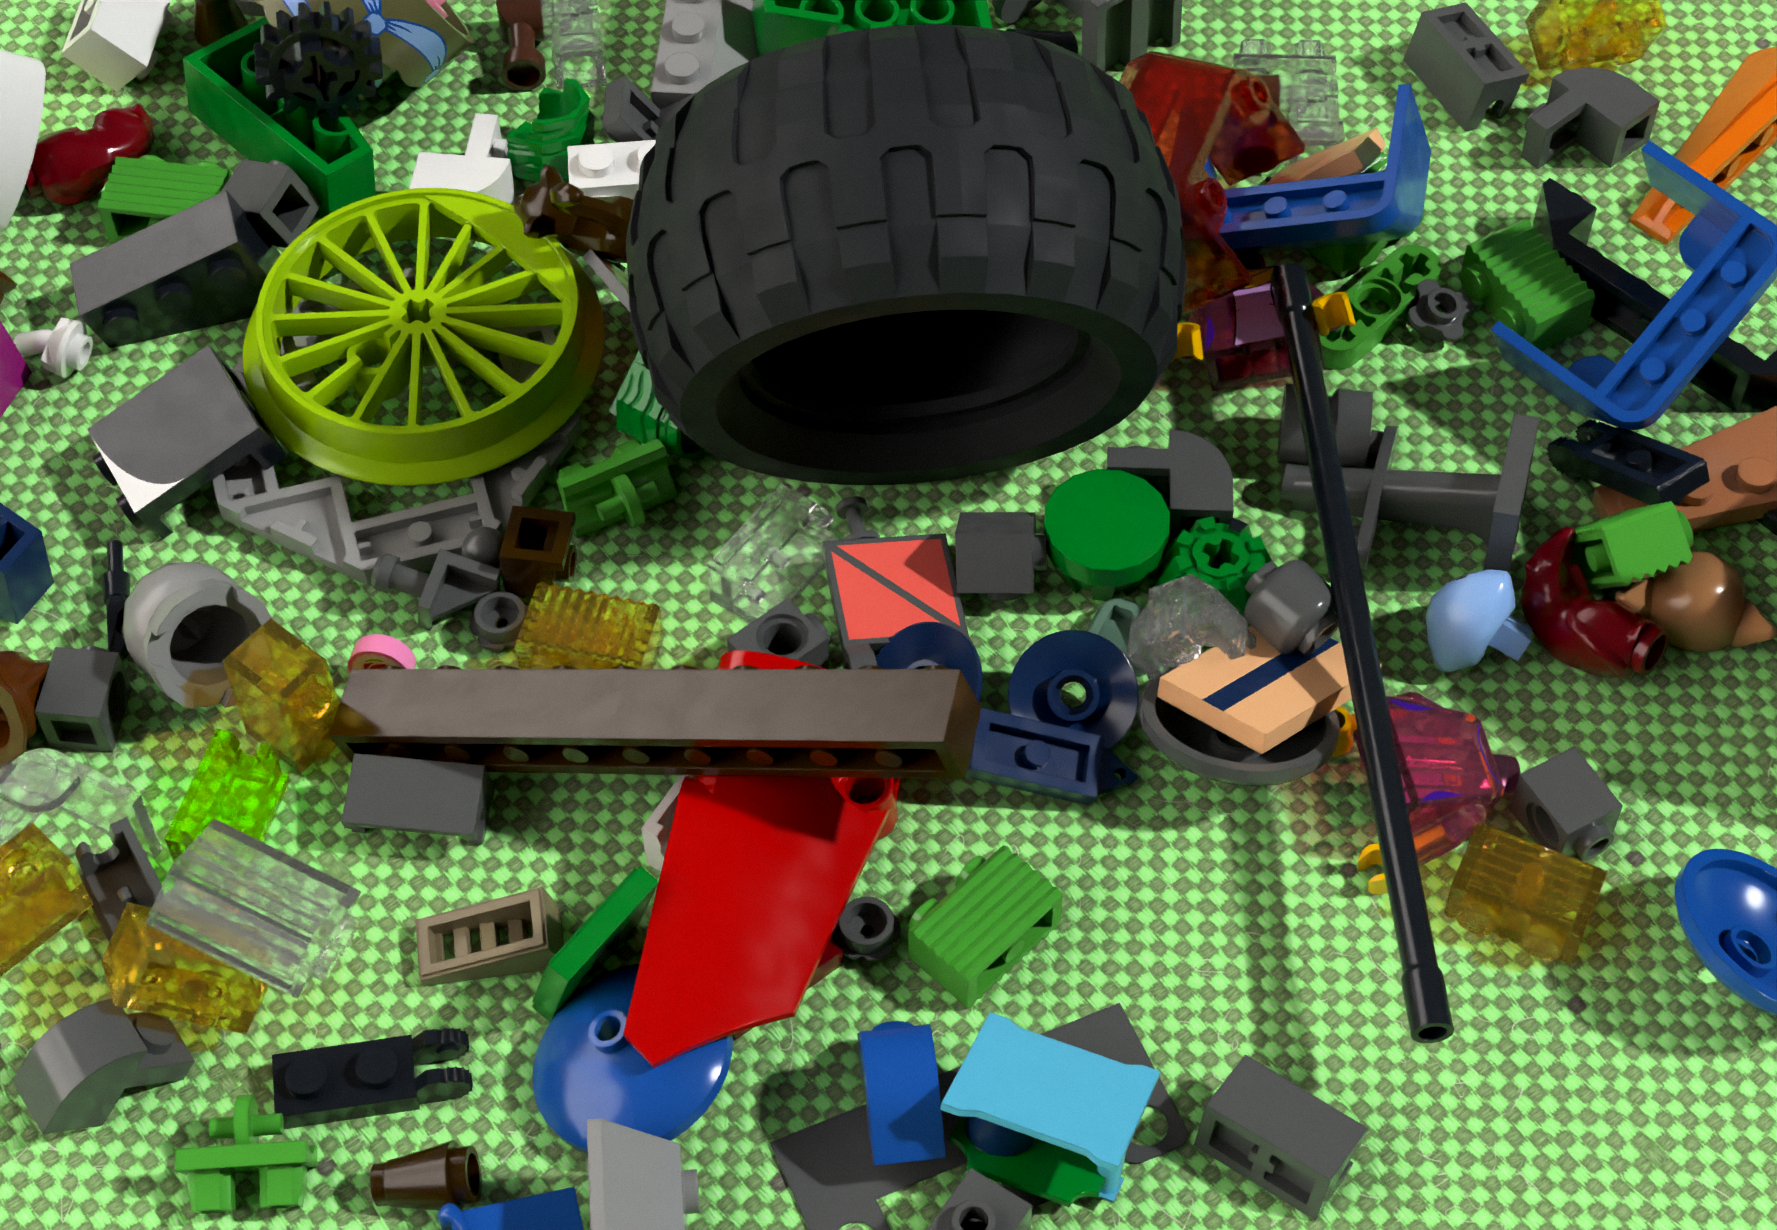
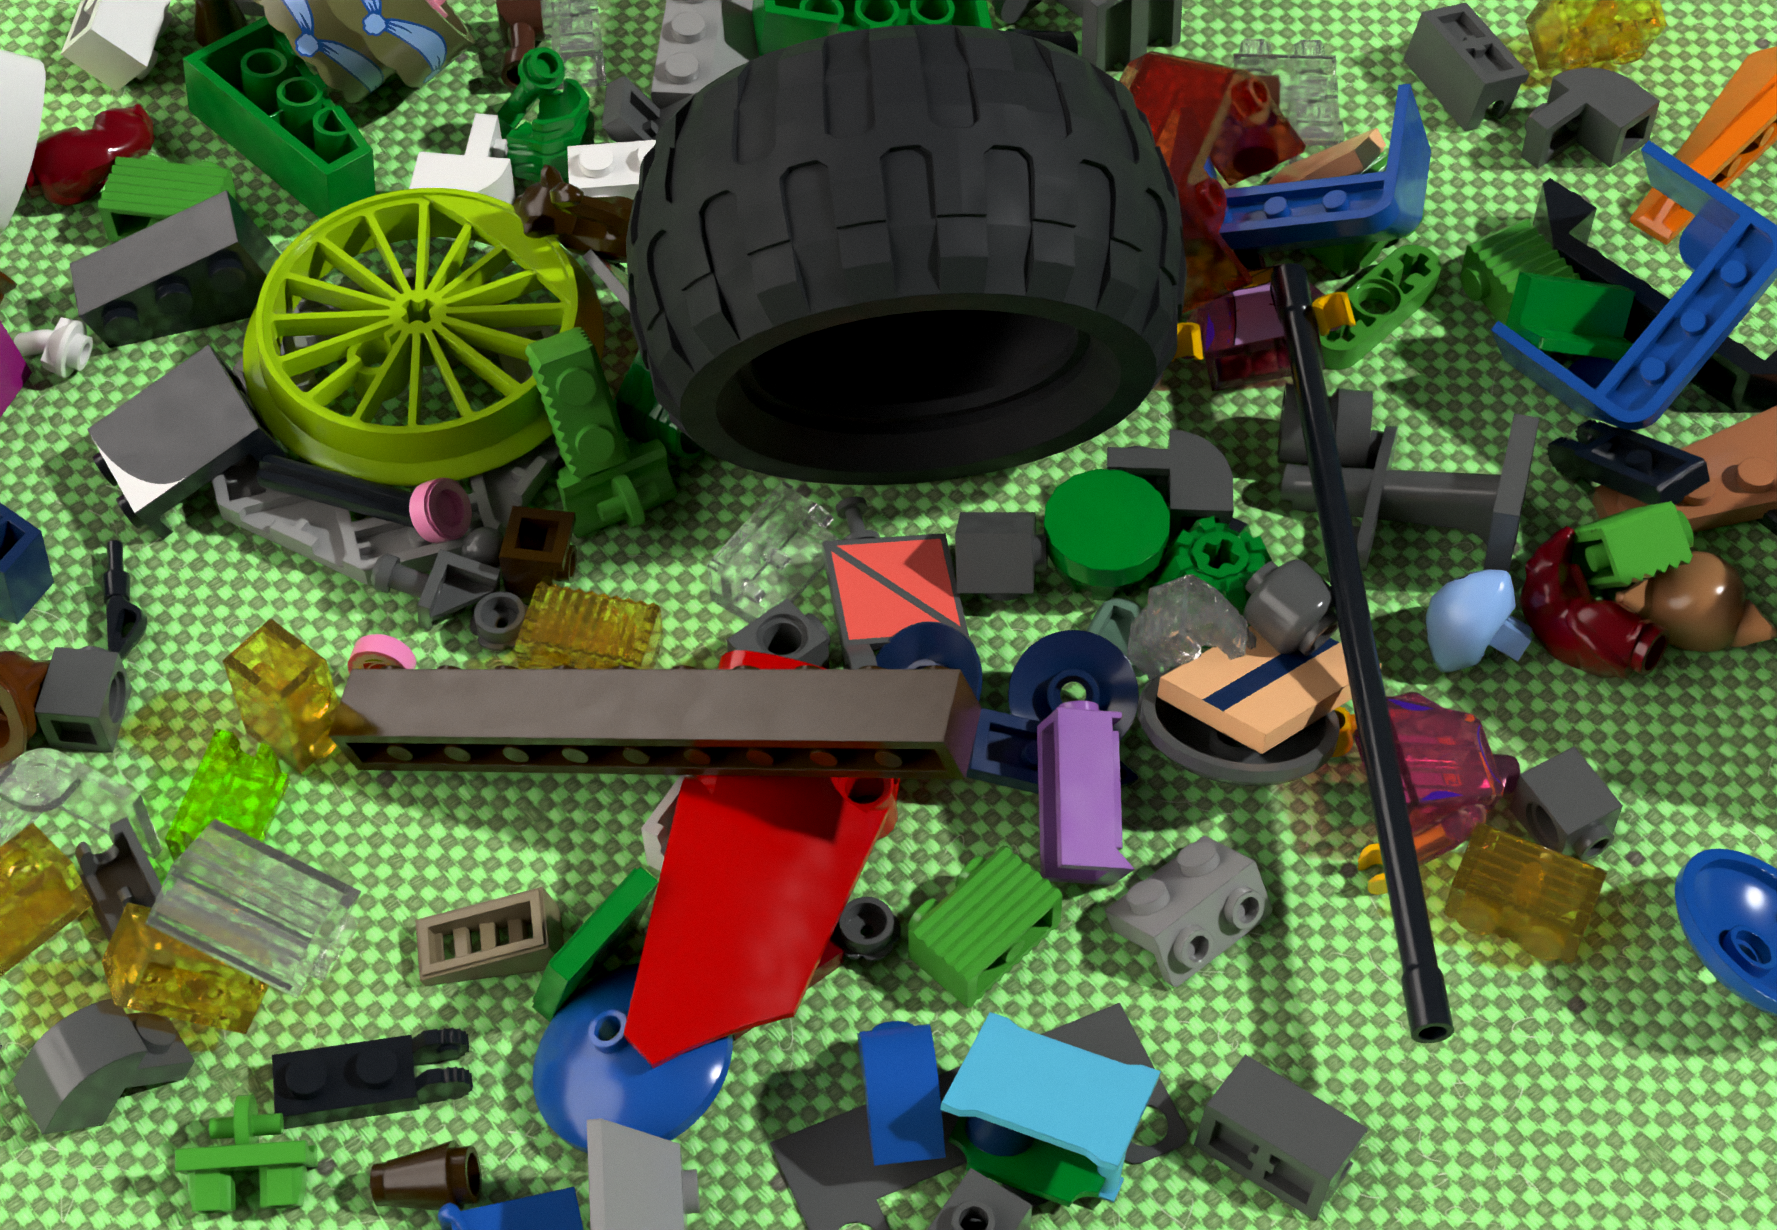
light grey tile [122,562,276,709] -> none
dark grey brick [220,159,322,248] -> none
black gear [254,1,383,120] -> none
dark grey hinge [341,753,495,844] -> none
dark grey plate [1407,279,1473,342] -> none
none -> black axle [256,454,414,528]
none -> bright pink tile [409,478,472,544]
none -> green hinge [496,47,565,139]
none -> bright green brick [525,327,631,478]
none -> medium lavender window [1037,701,1134,885]
none -> light grey bracket [1105,835,1272,987]
none -> green panel [1506,272,1635,360]

